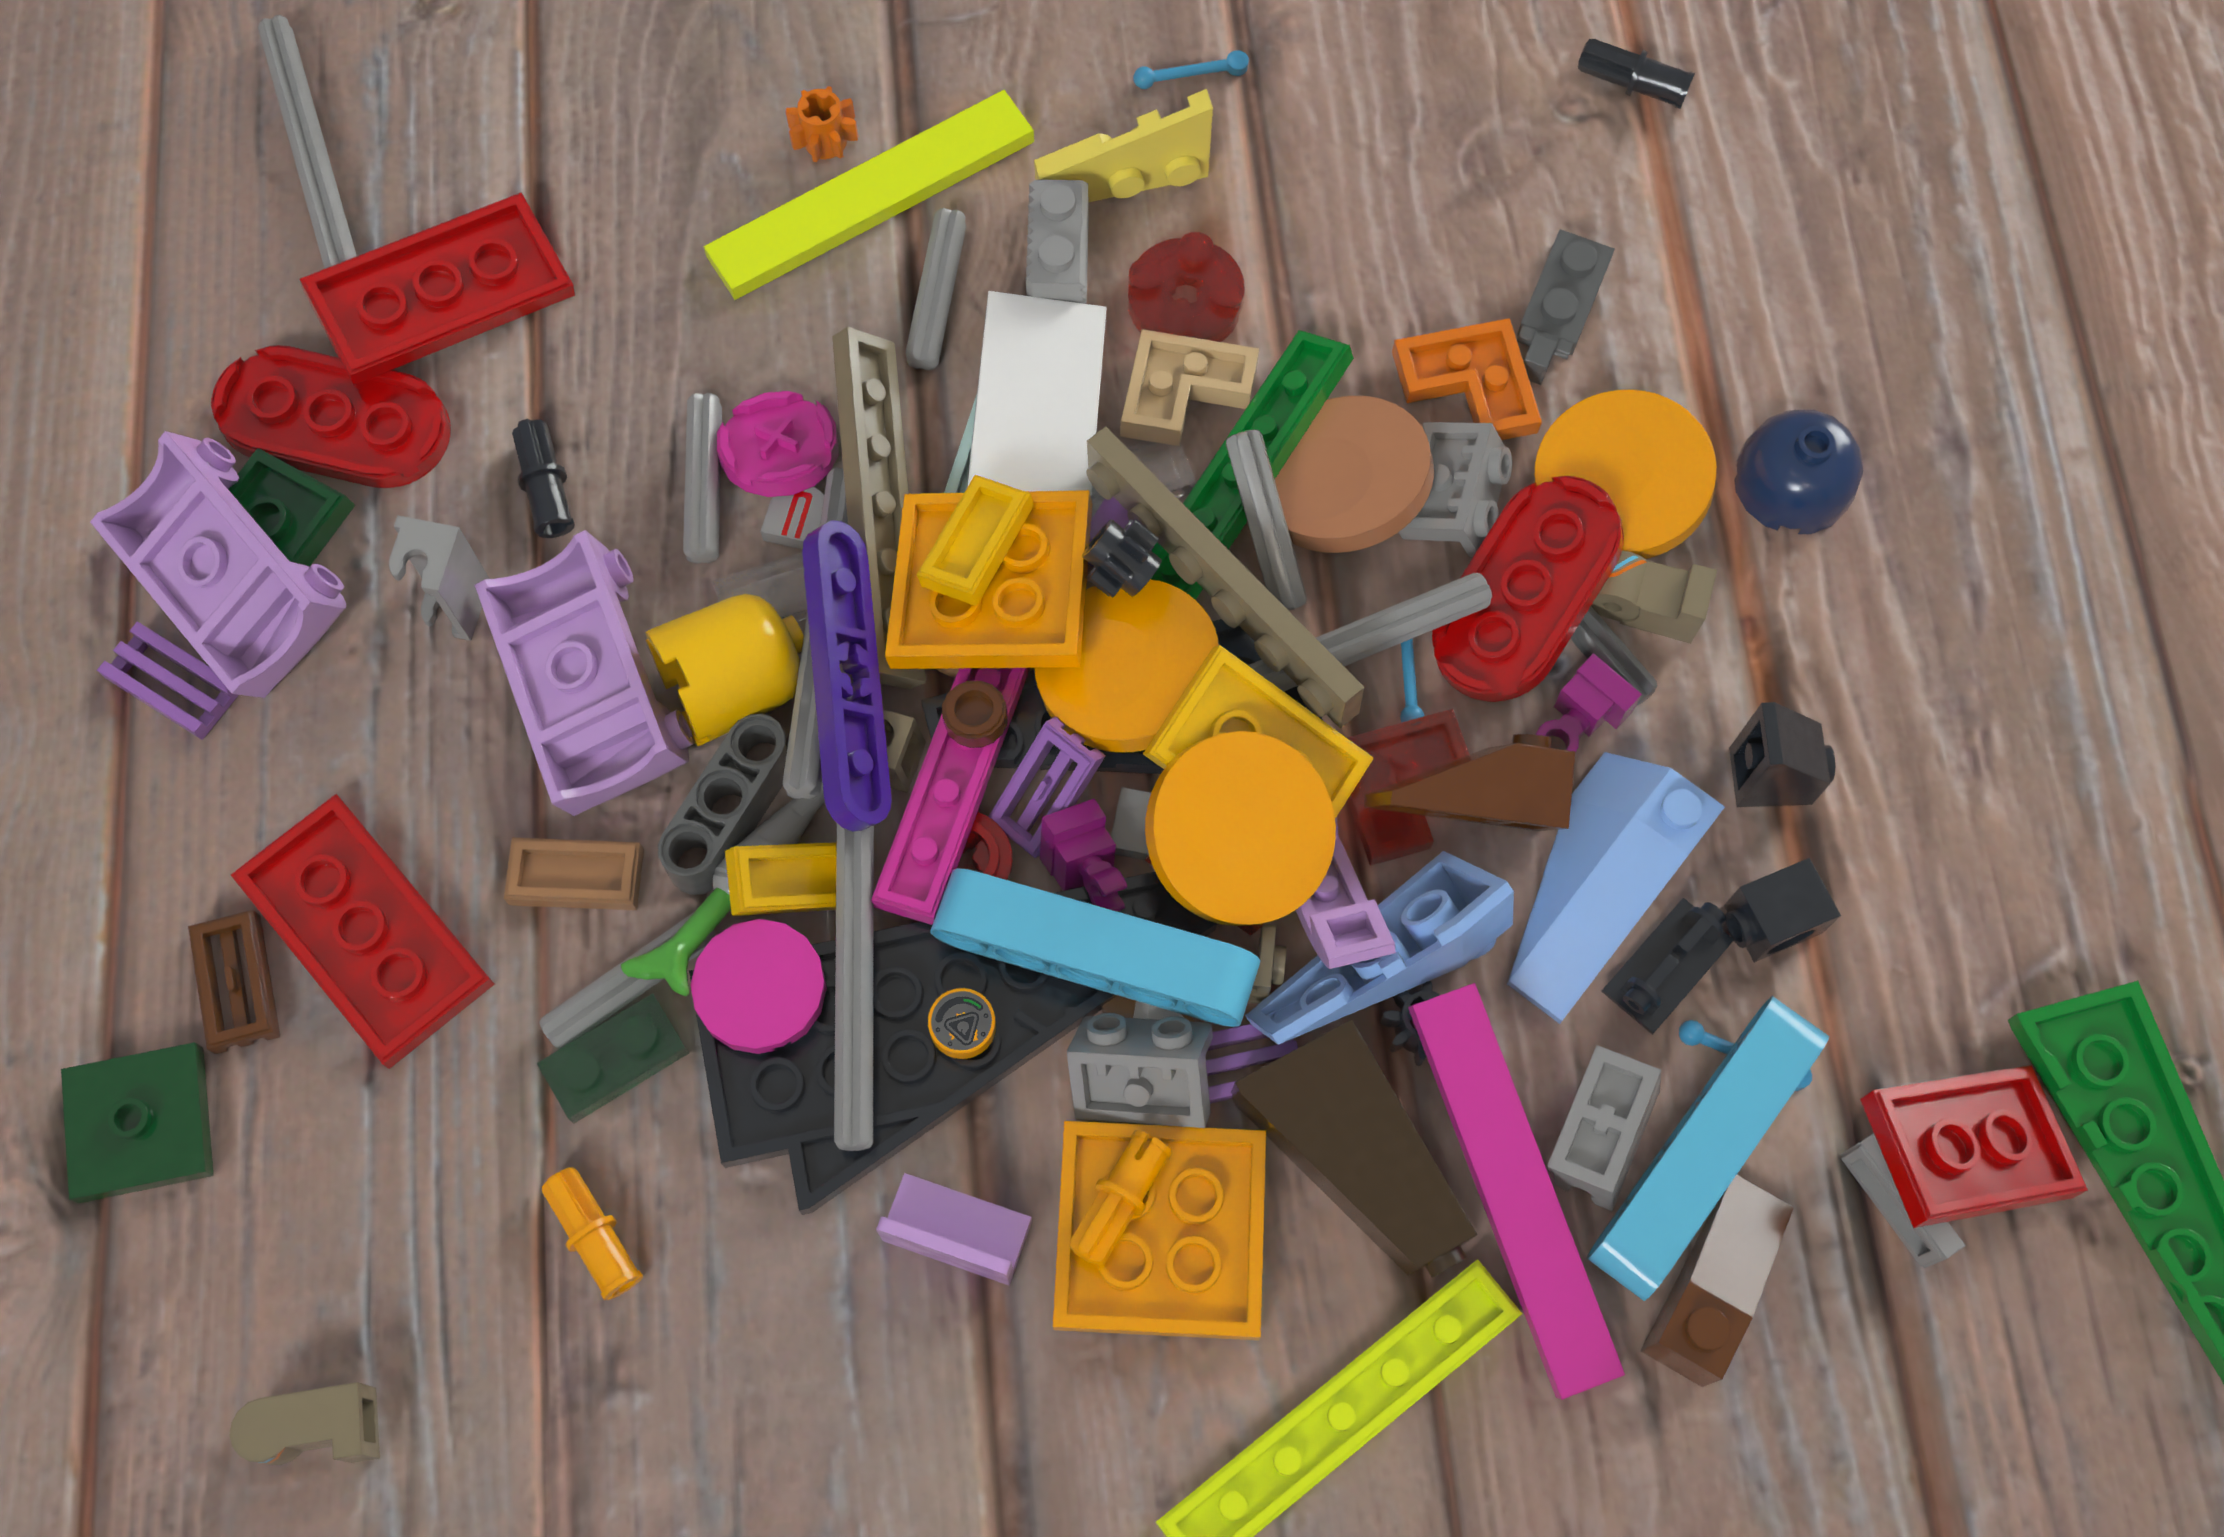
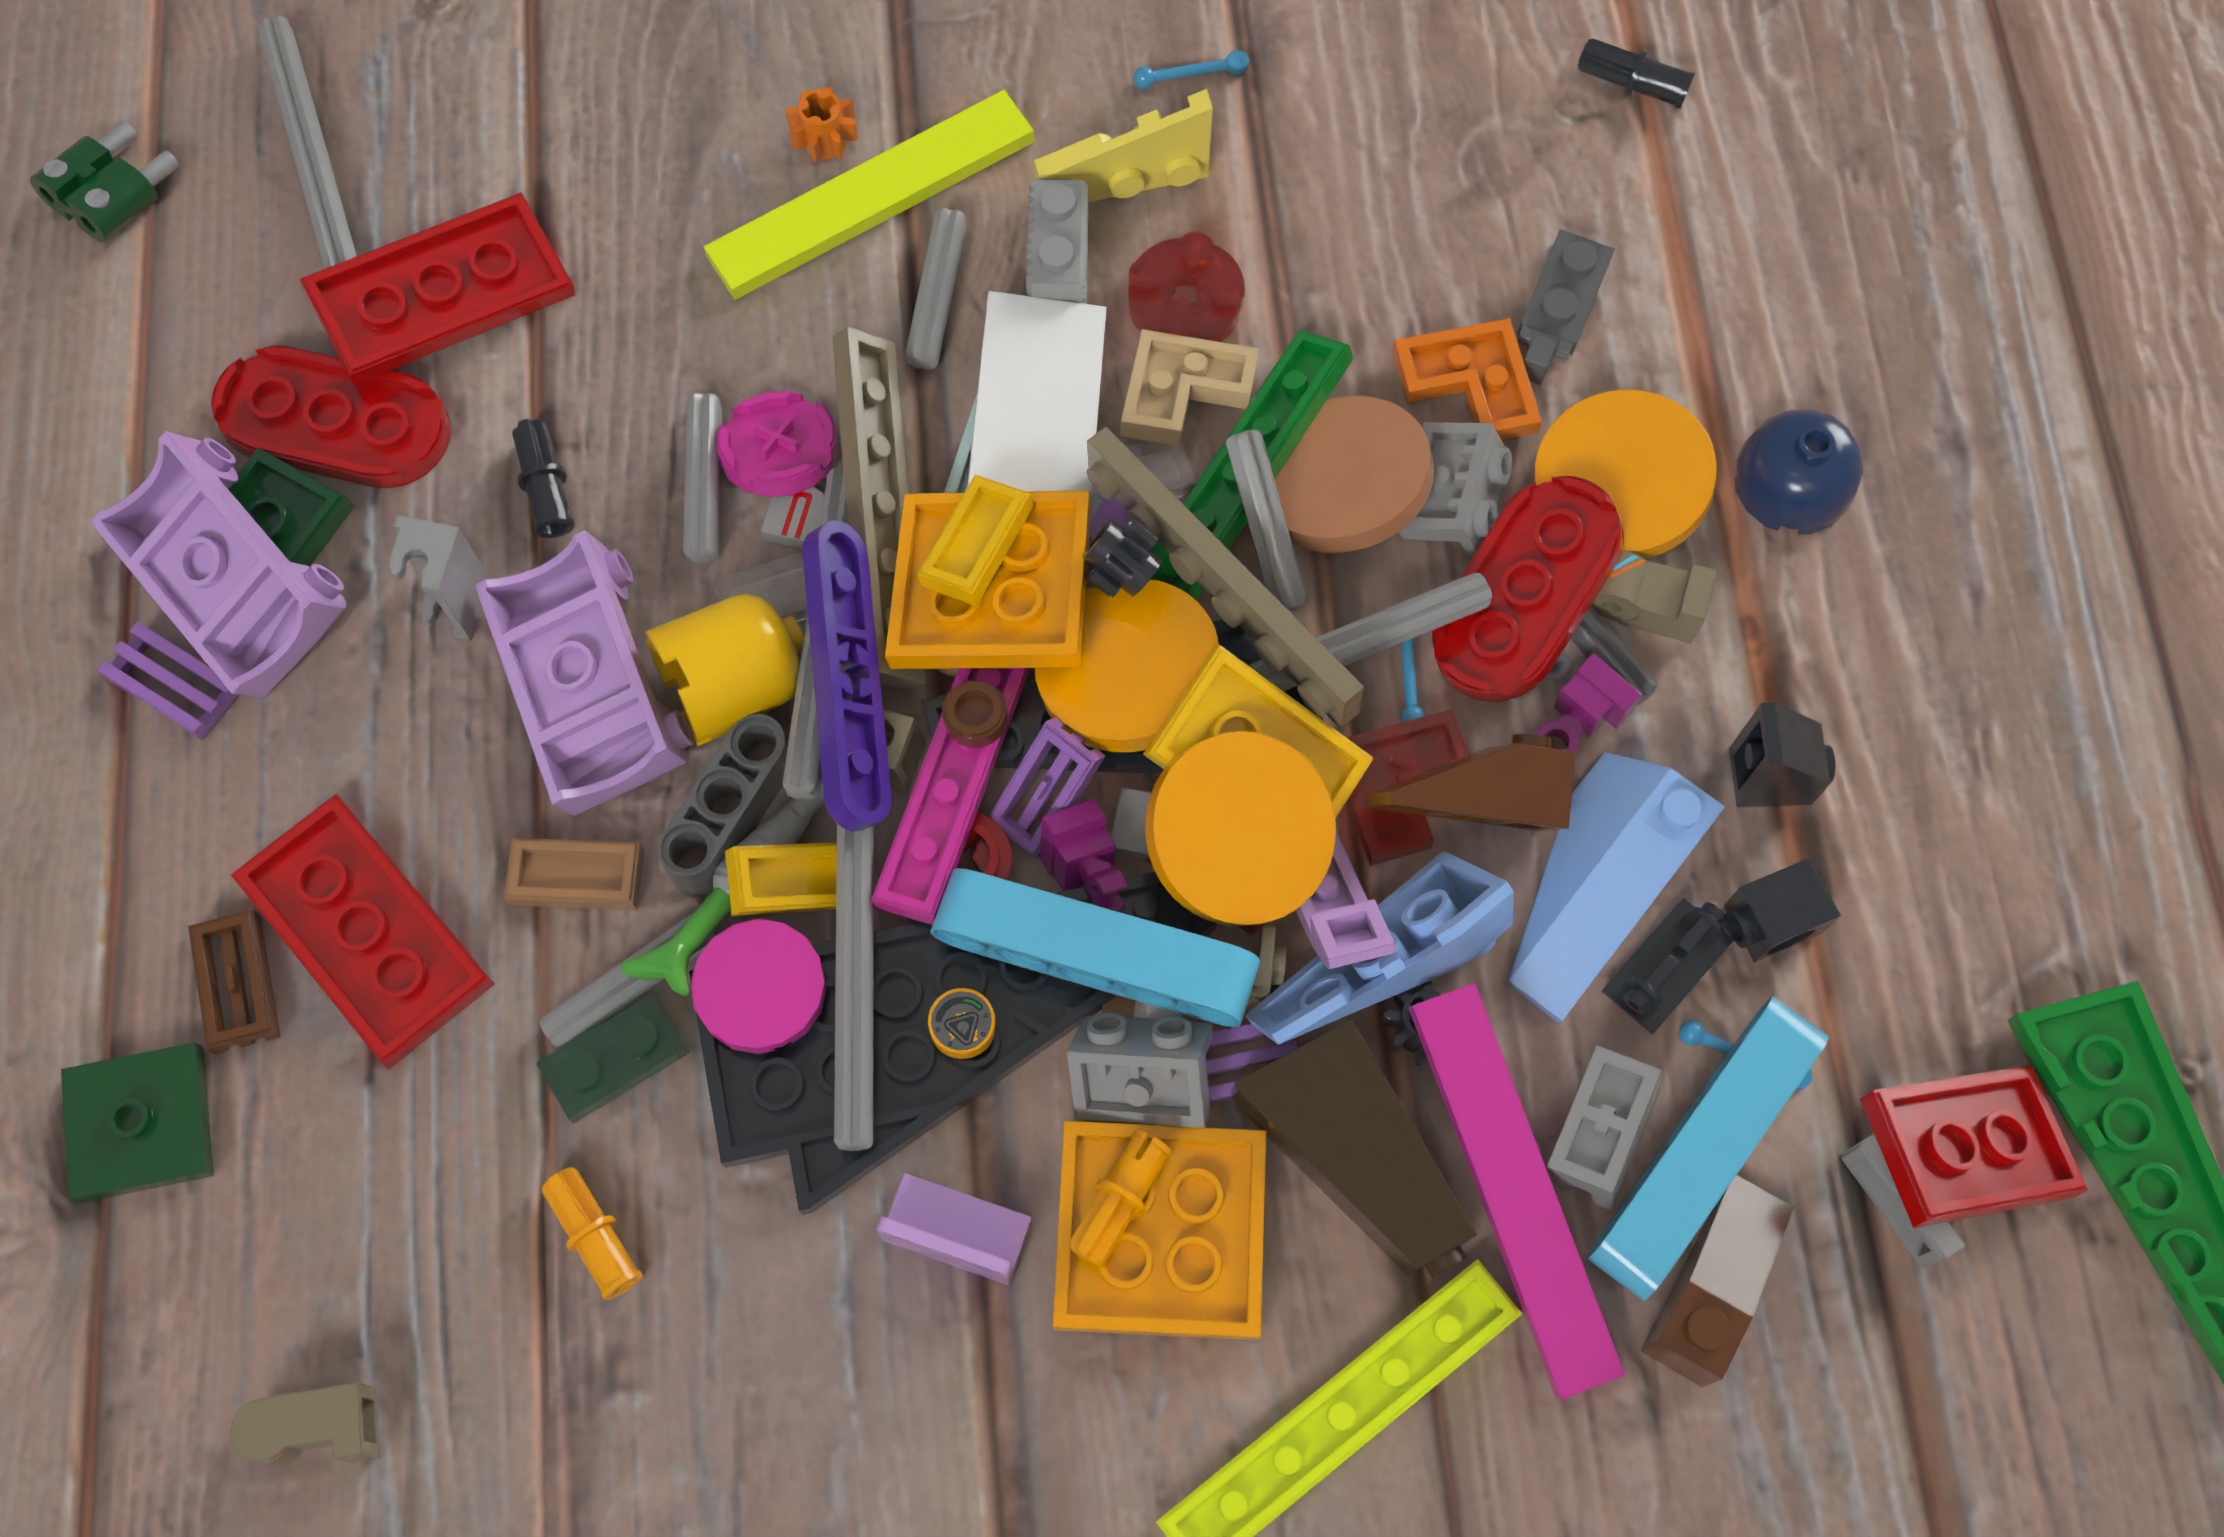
none -> dark green piece [30,122,180,243]

